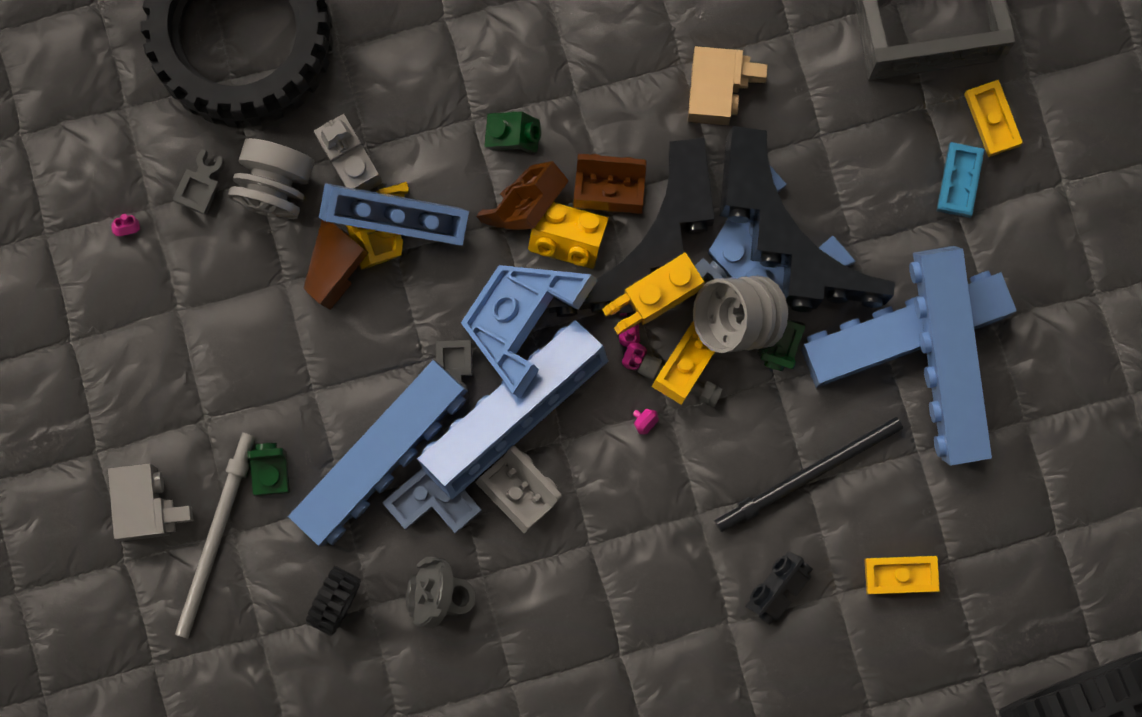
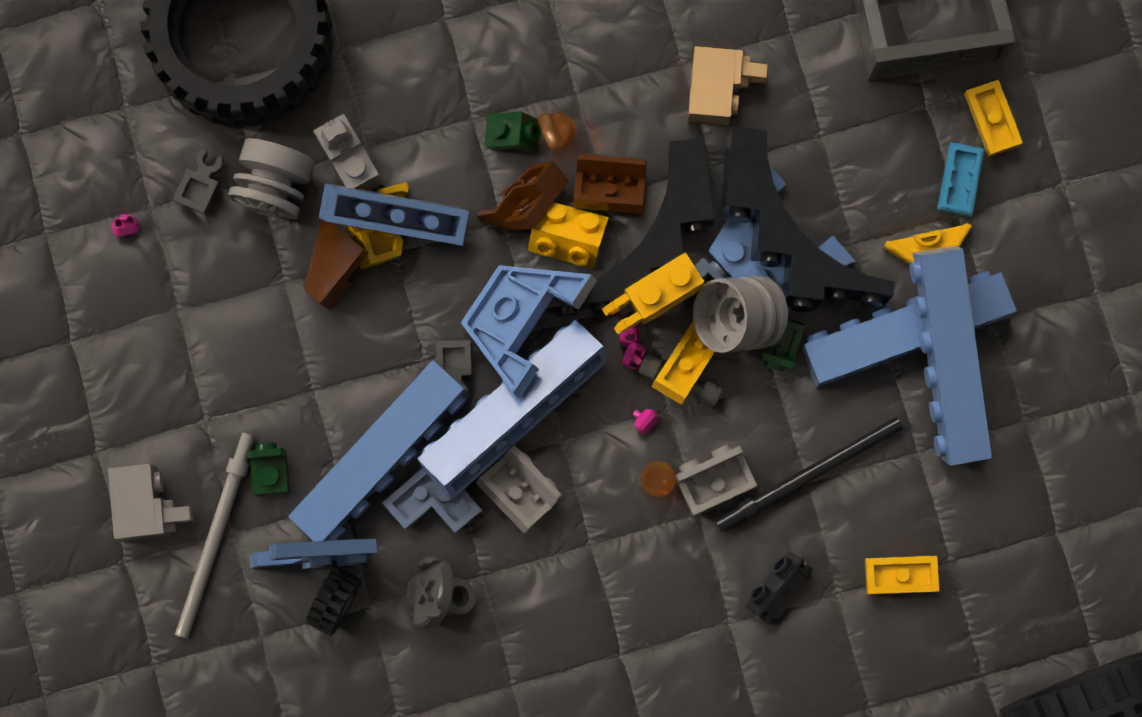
none -> medium blue wing [249,539,377,569]
none -> clear orange plate [537,111,576,149]
none -> clear orange plate [641,461,676,497]
none -> light grey bracket [675,444,757,516]
none -> yellow tile [883,223,972,264]

